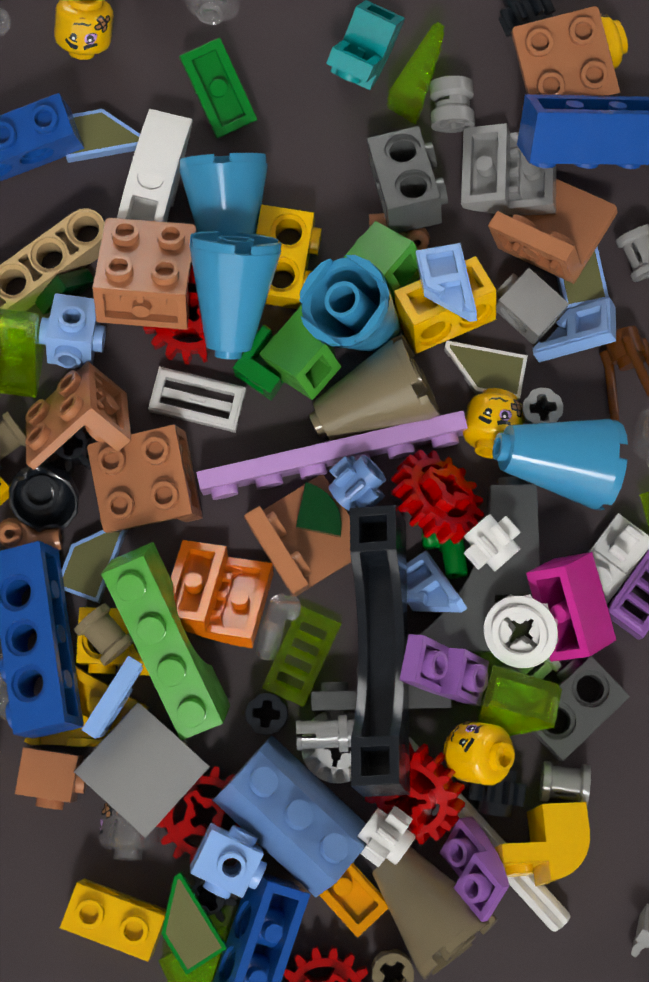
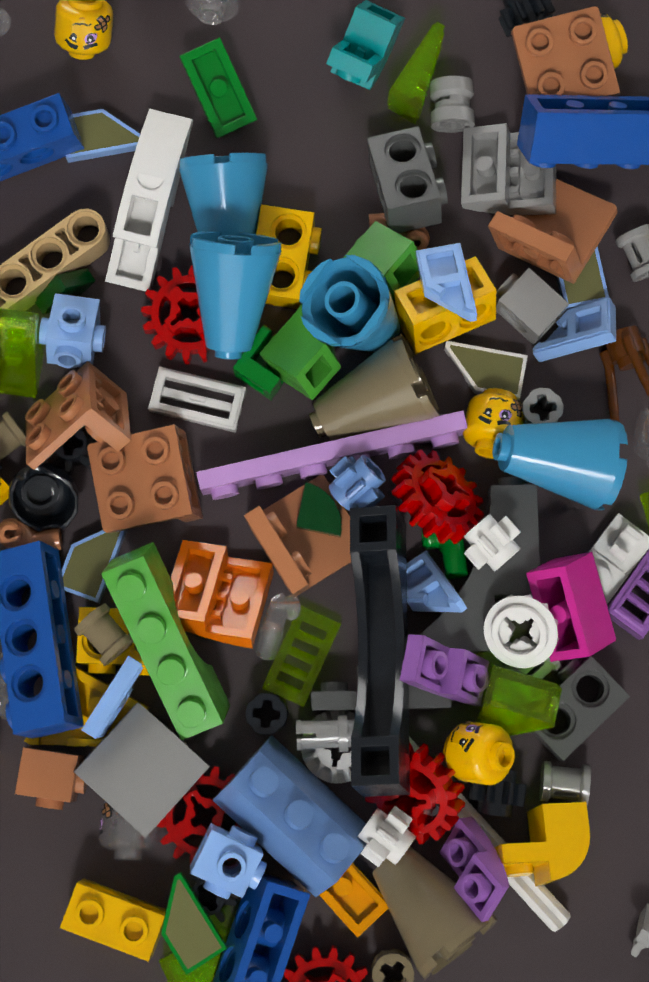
nougat bracket [93,218,196,330] -> none

